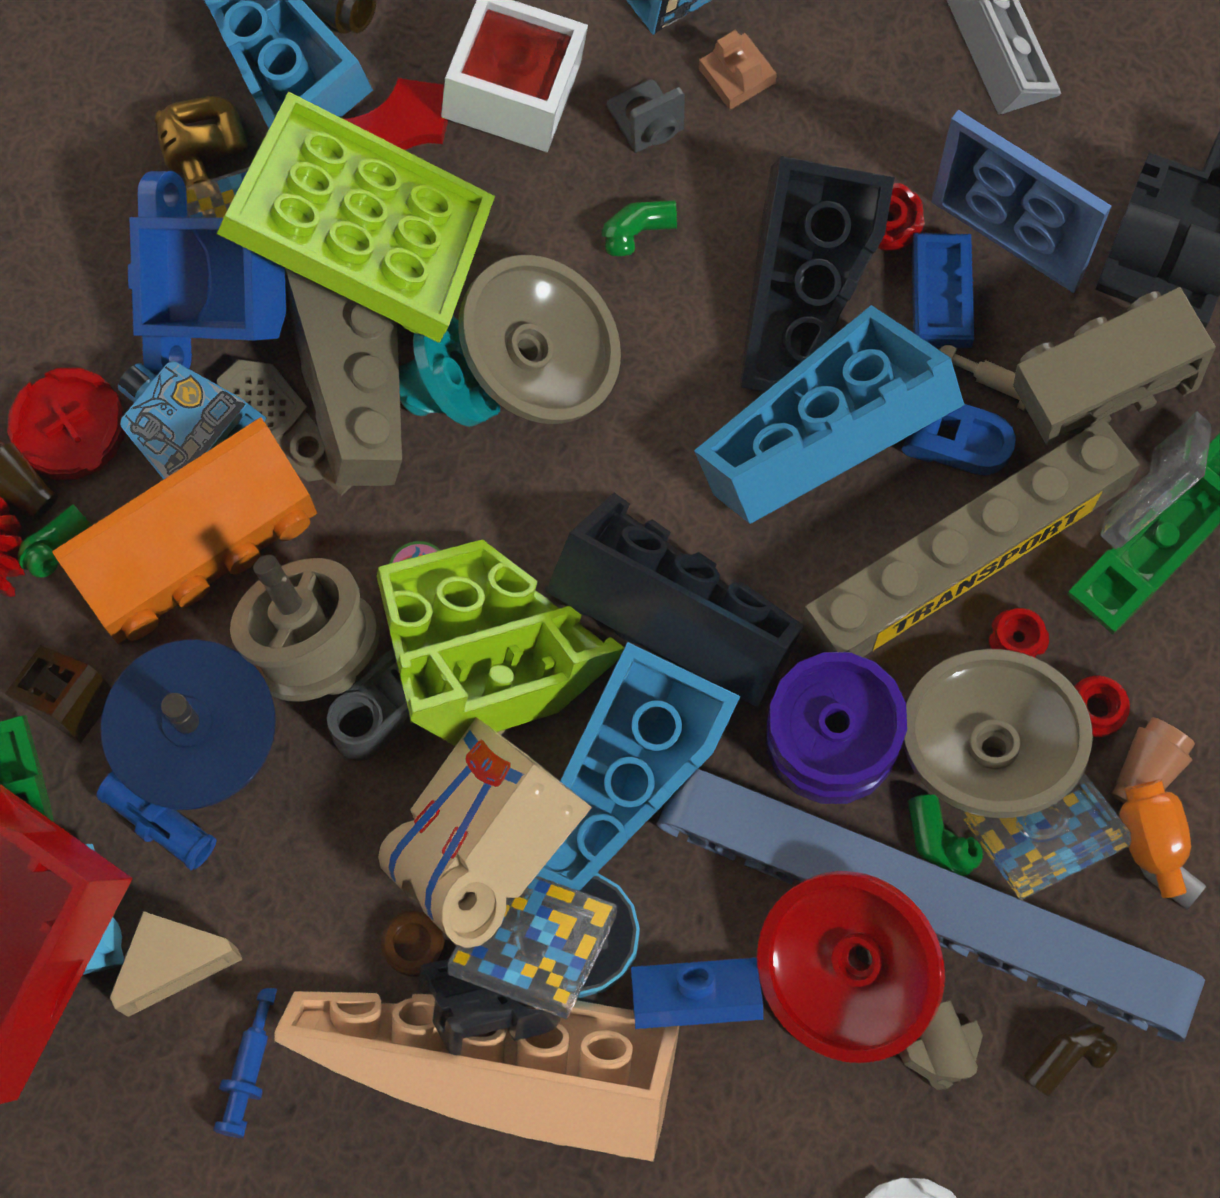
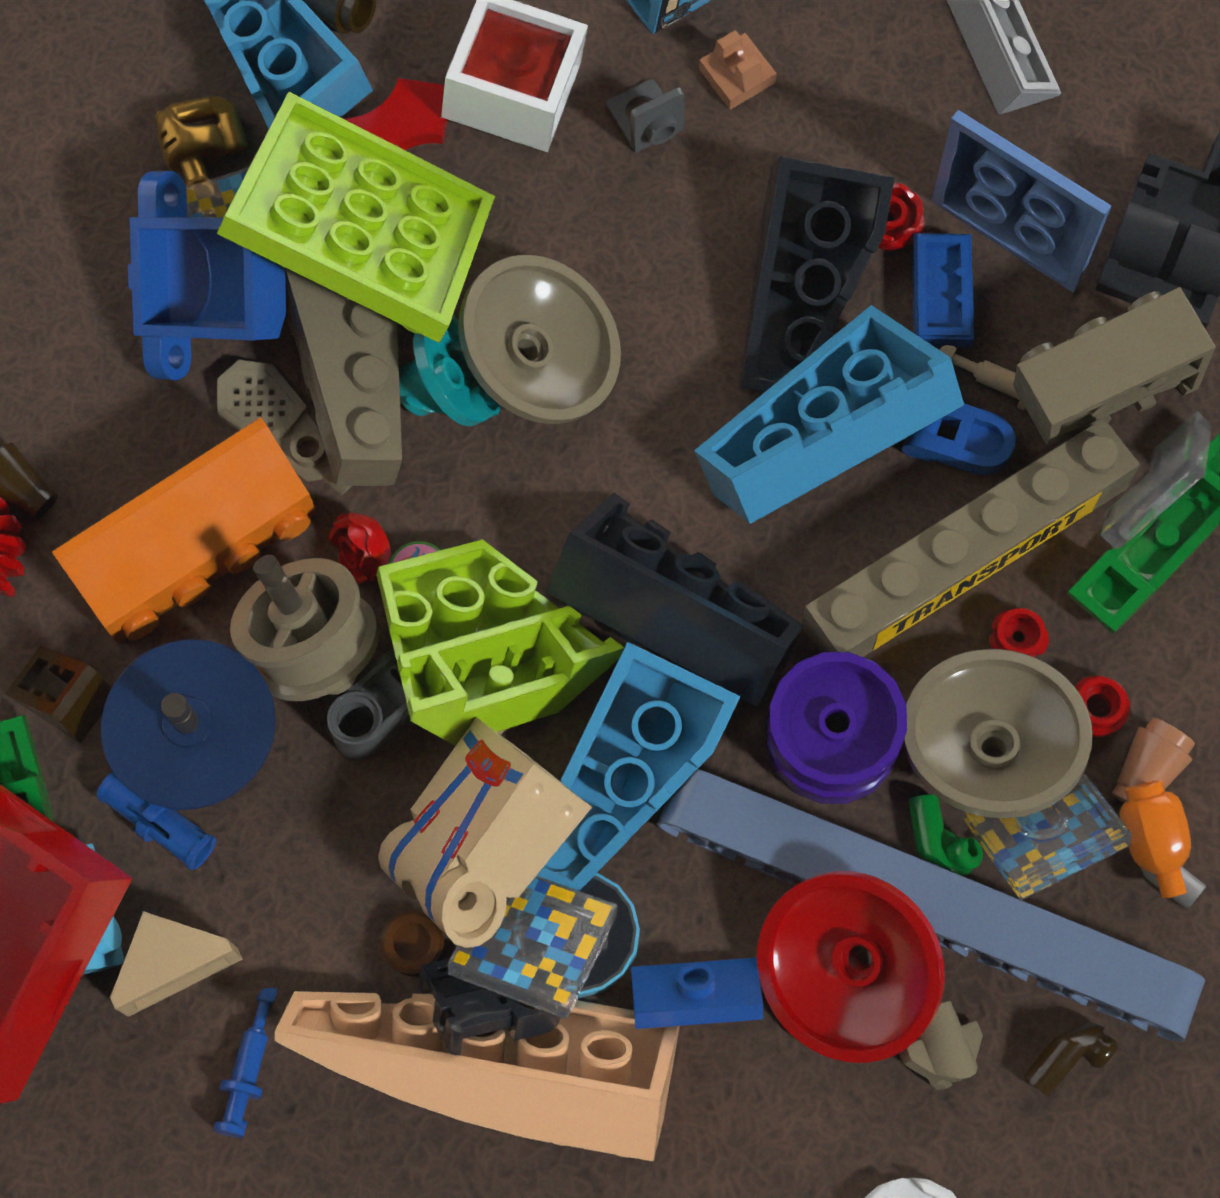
red tile [7,368,125,480] -> none
green arm [17,504,92,578] -> none
torso [118,361,267,480] -> none
green arm [601,200,677,256] -> none
none -> red plate [329,512,391,584]

